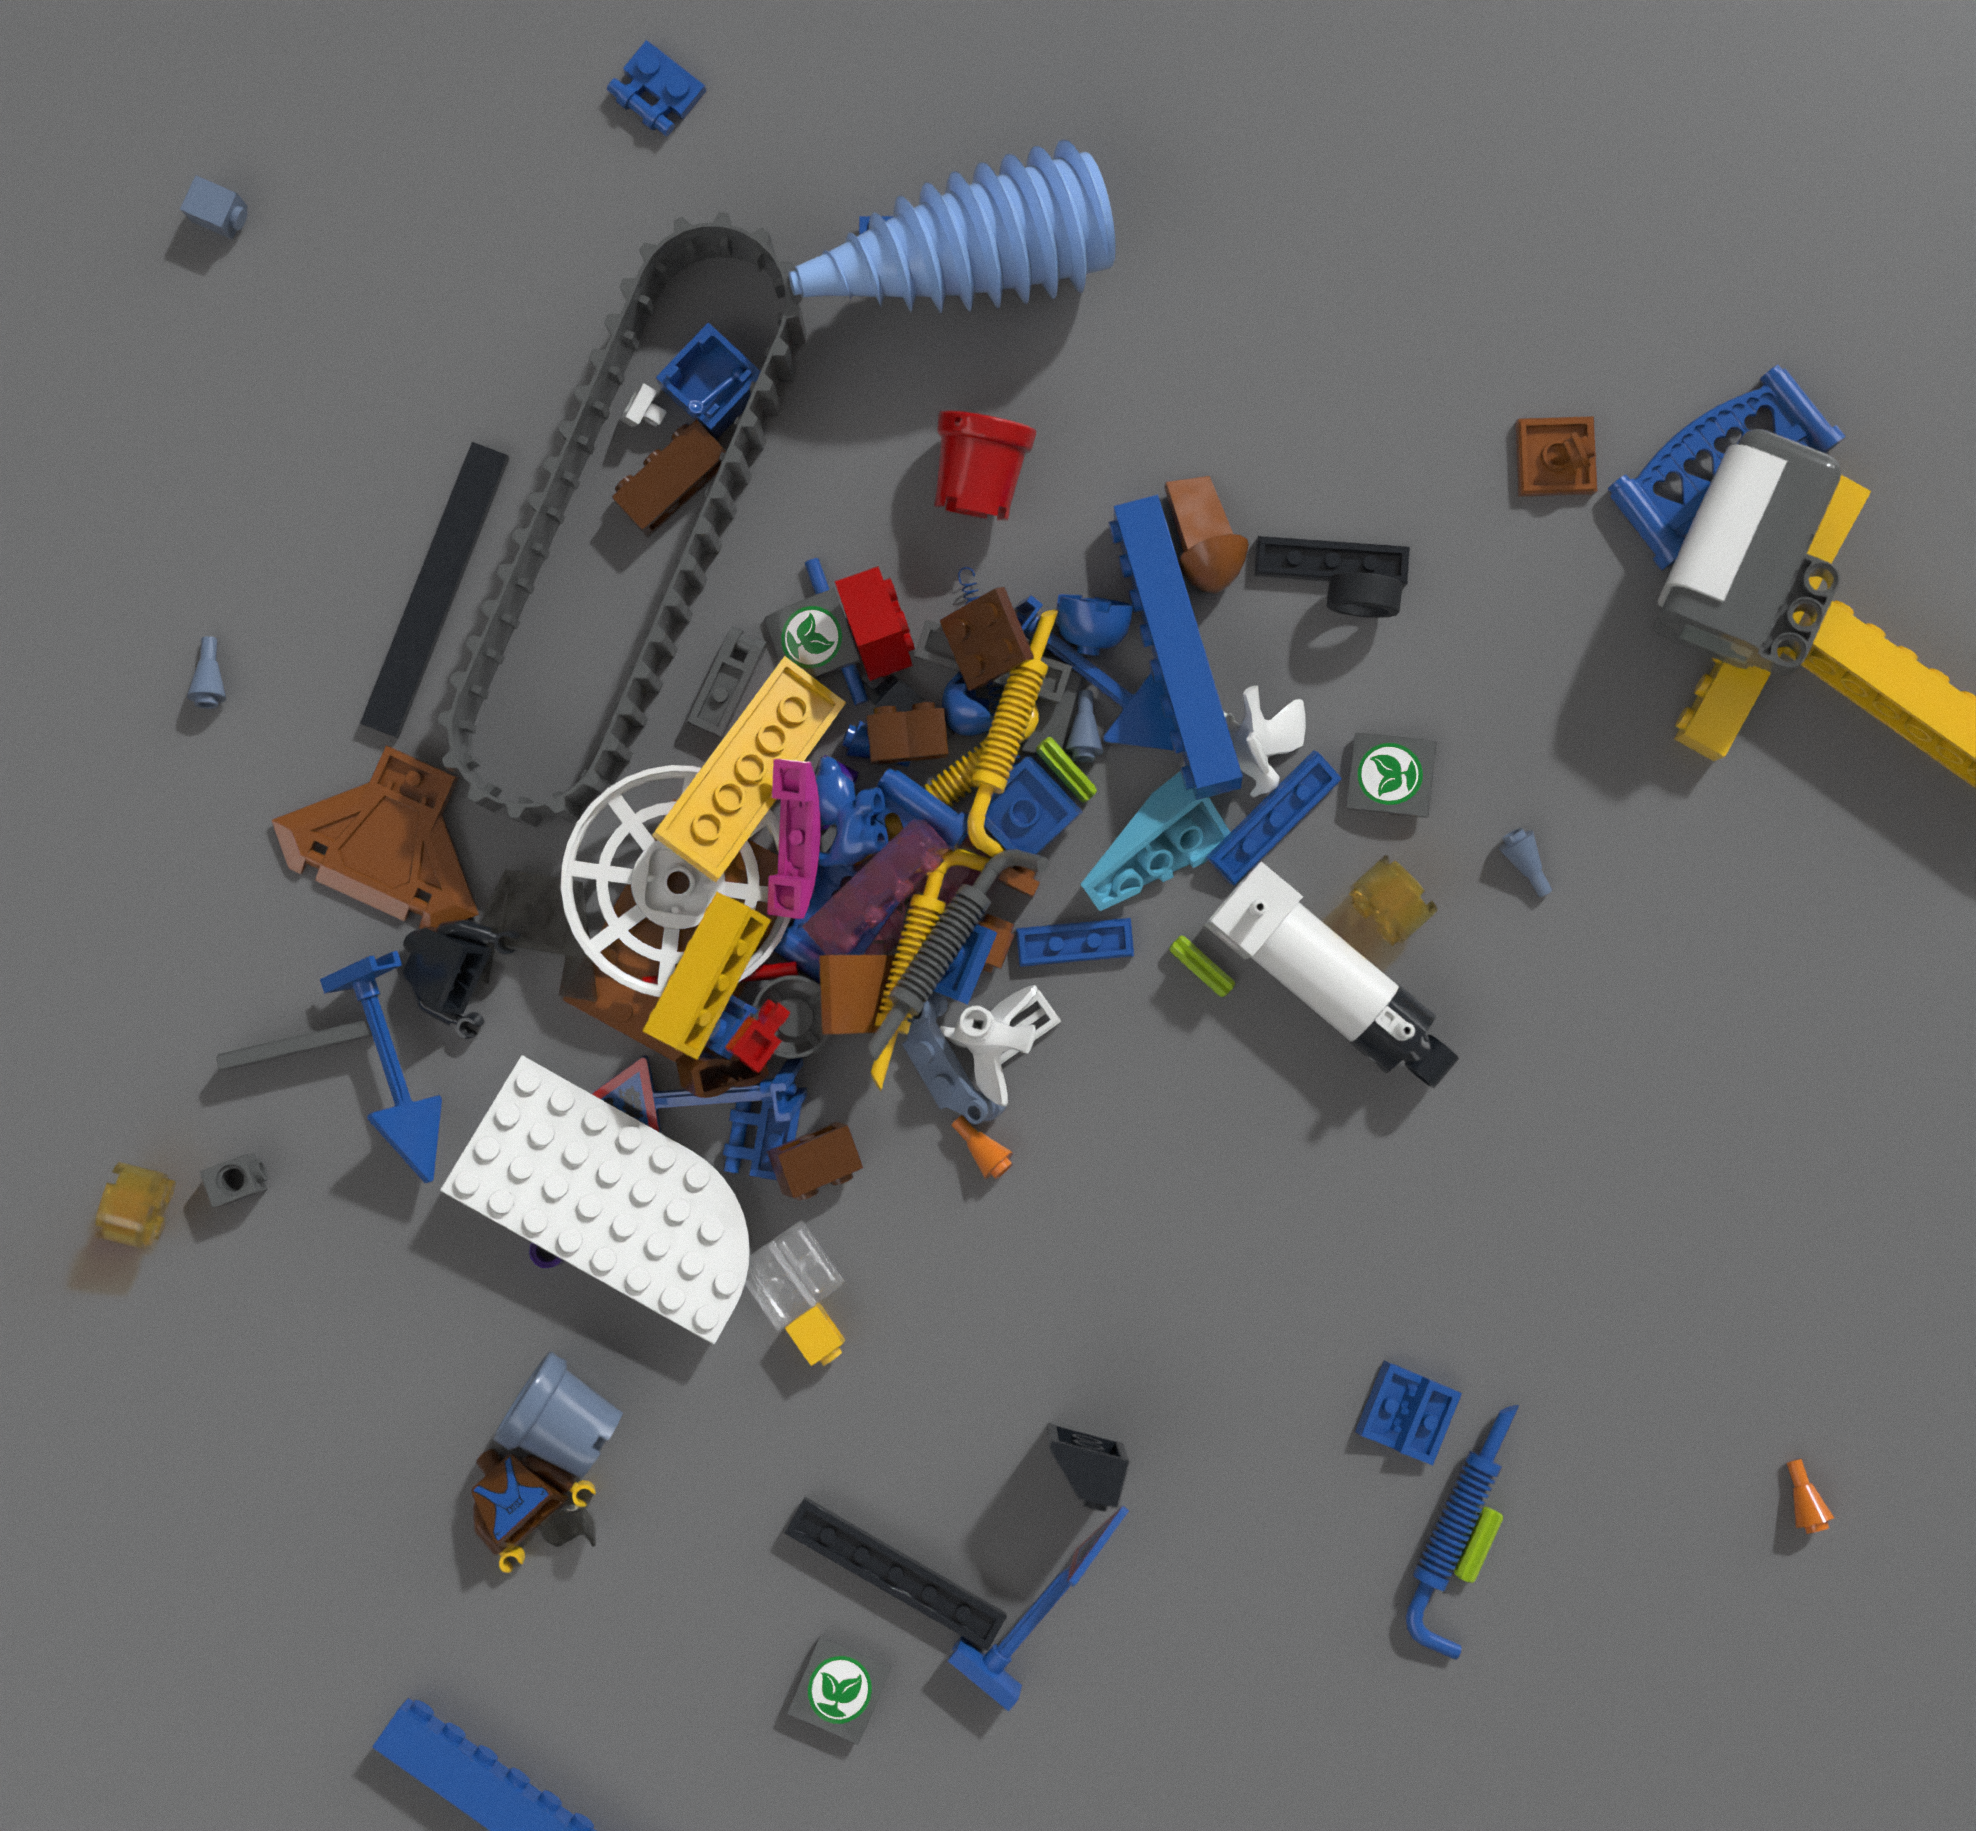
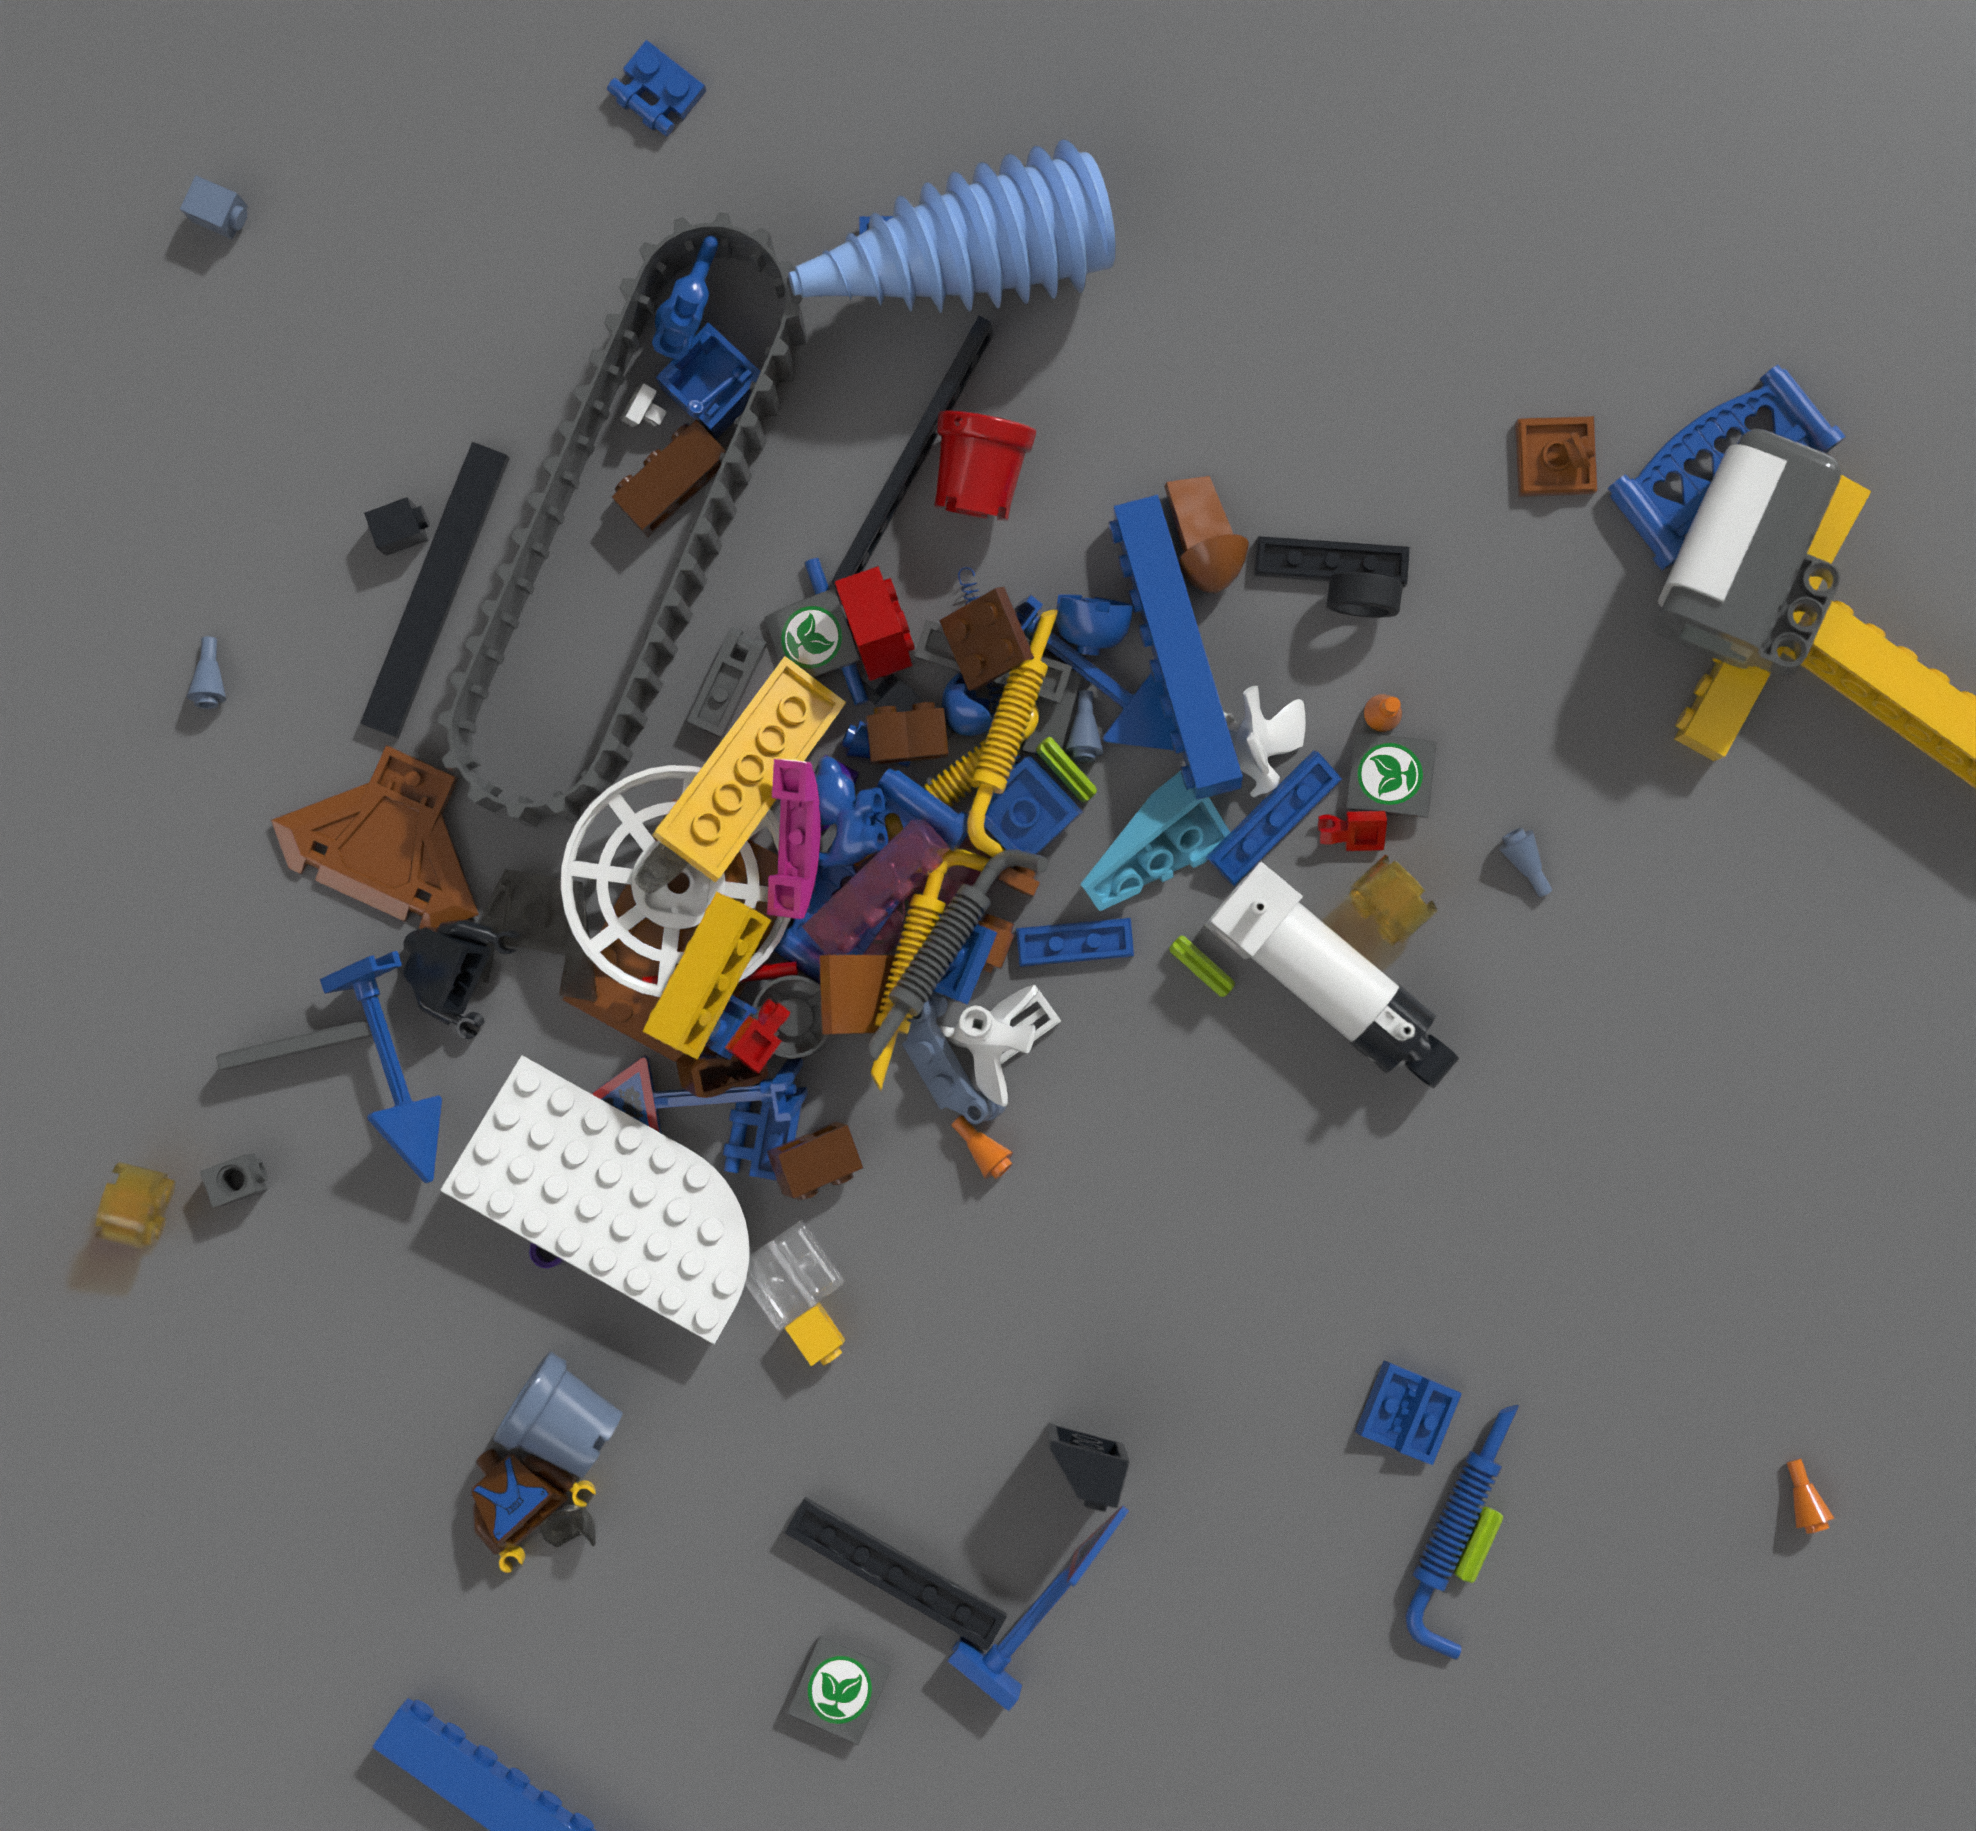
none -> black brick [364,497,430,556]
none -> clear smoke hair [634,843,689,894]
none -> blue animal [652,235,718,360]
none -> black tile [832,316,993,590]
none -> red plate [1317,811,1387,851]
none -> orange cone [1364,694,1402,732]

